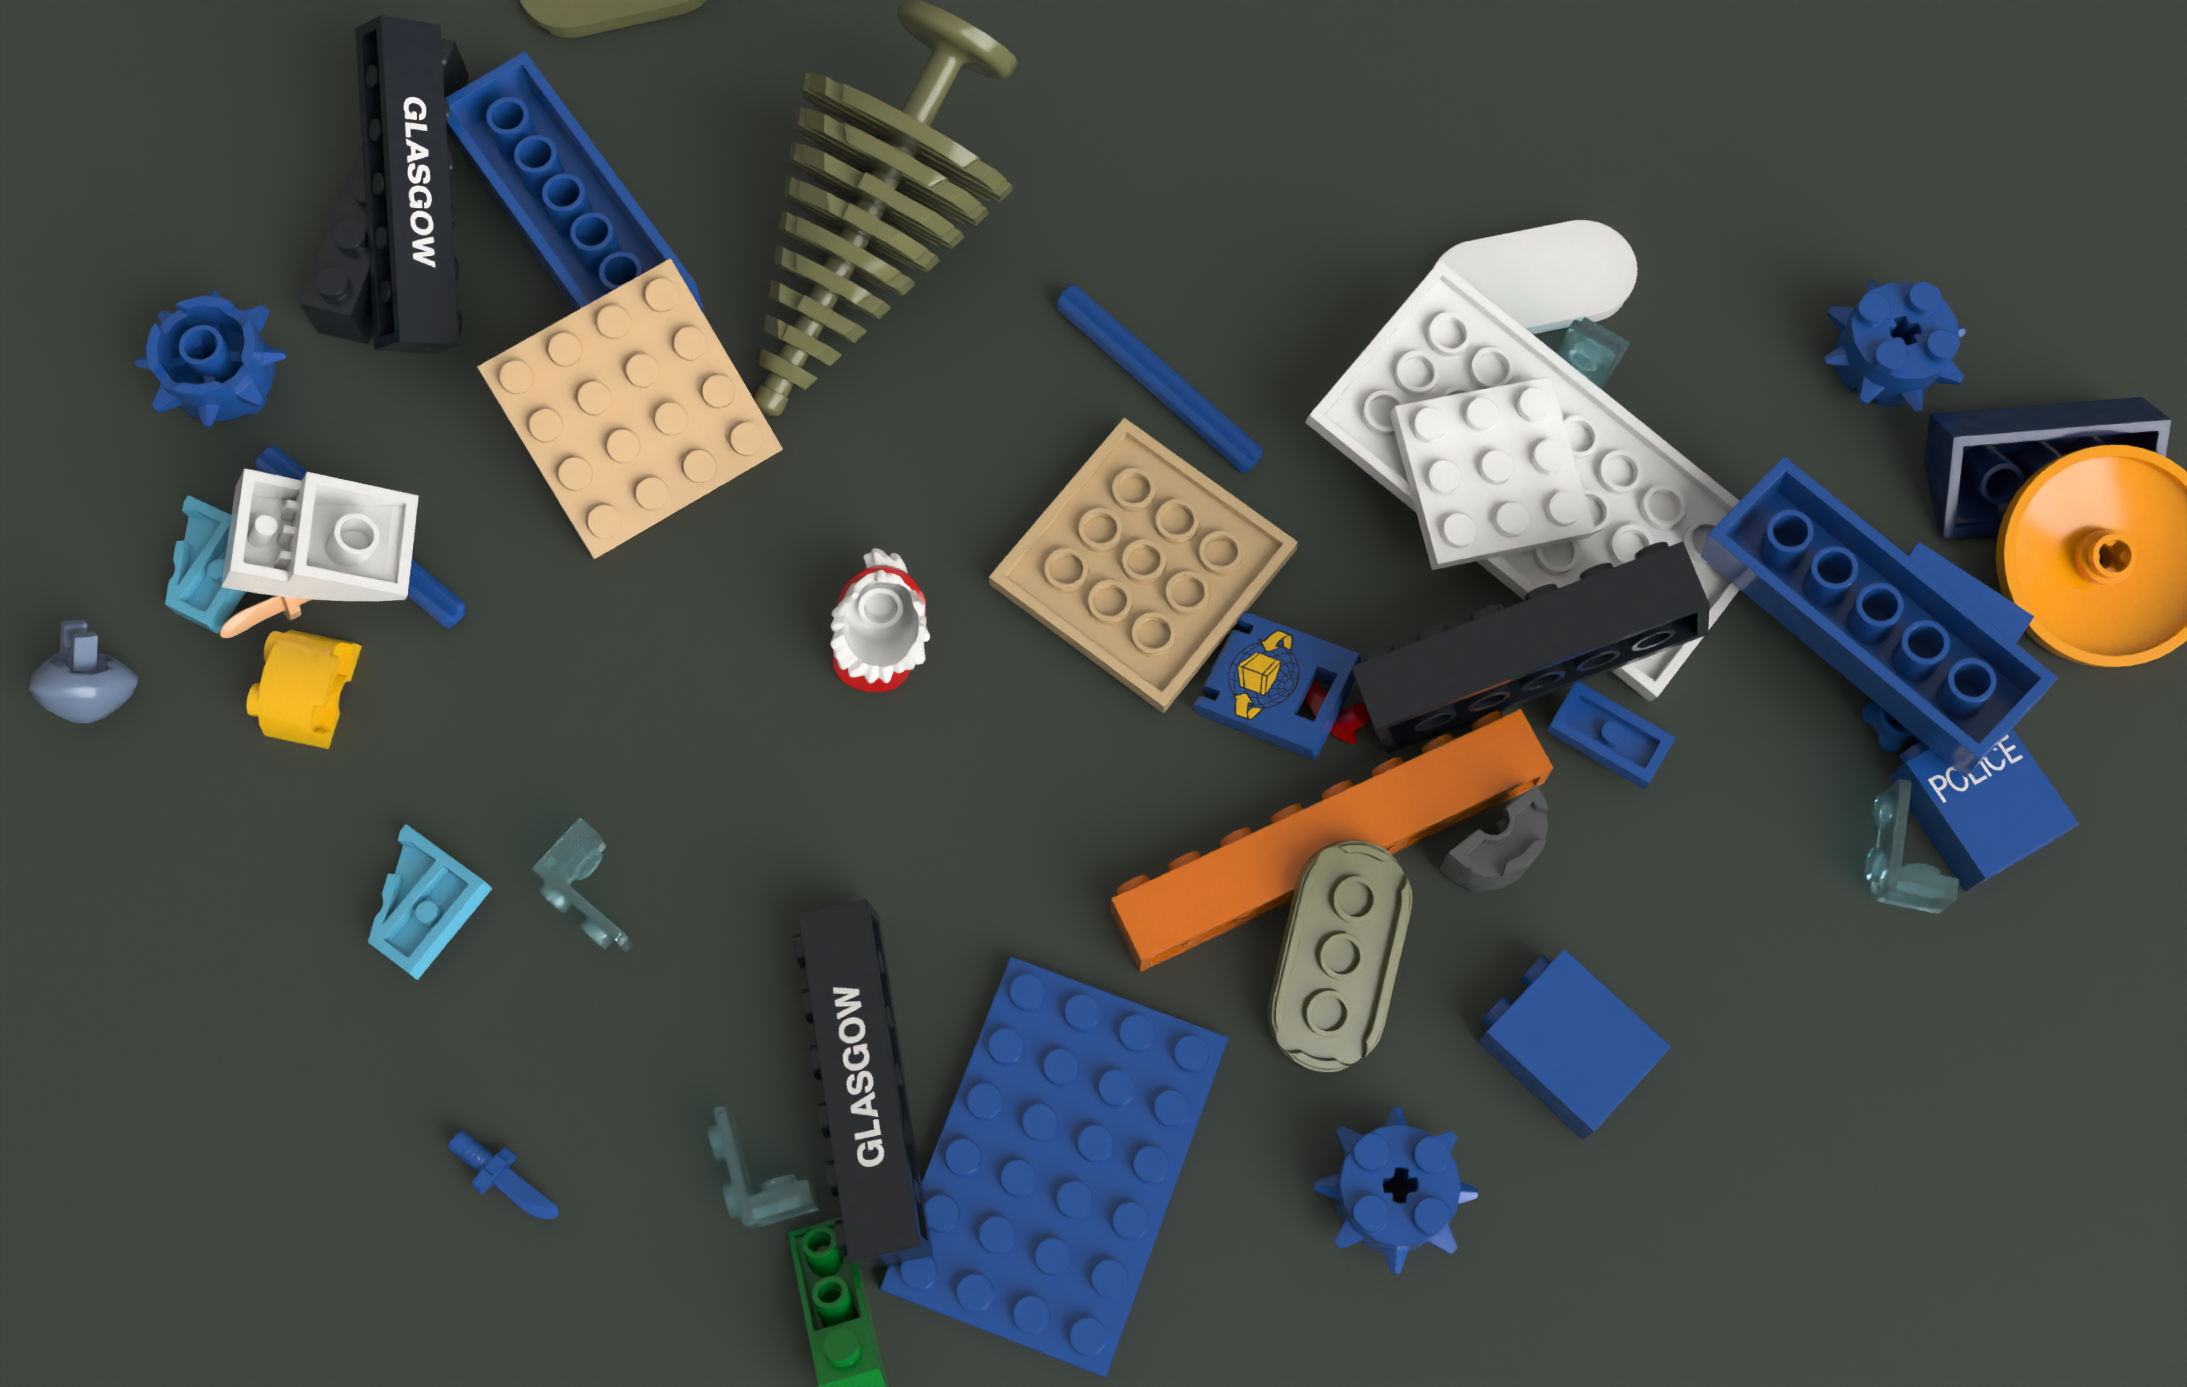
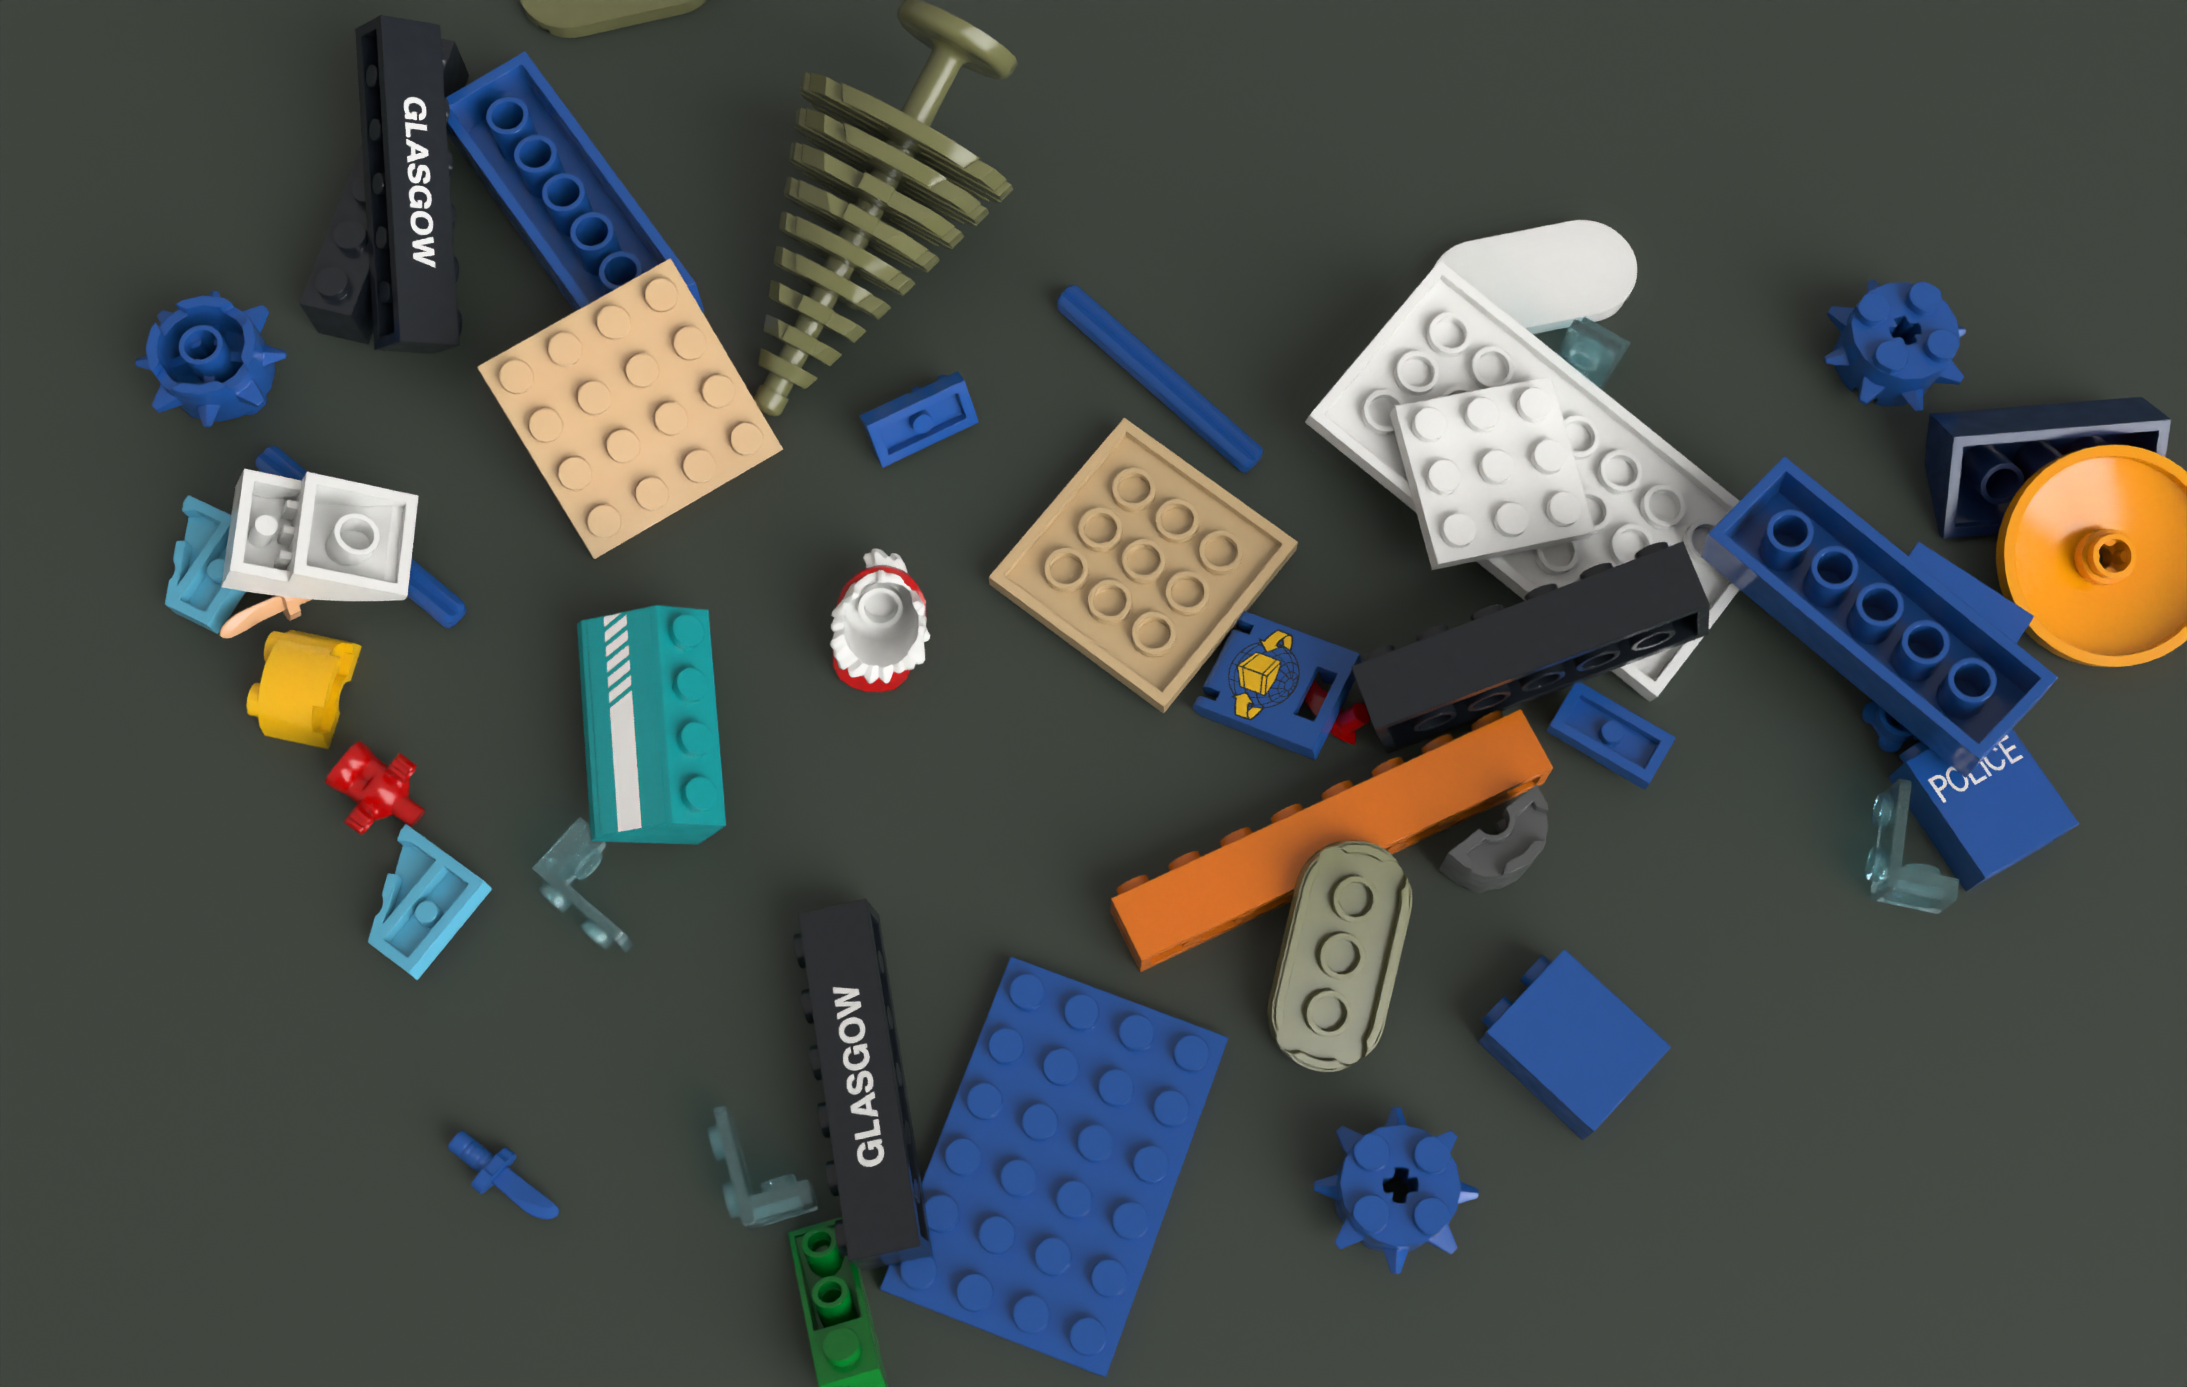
sand blue piece [29,620,139,724] -> none
none -> red piece [325,740,426,835]
none -> teal slope [577,605,726,845]
none -> blue plate [860,371,979,468]

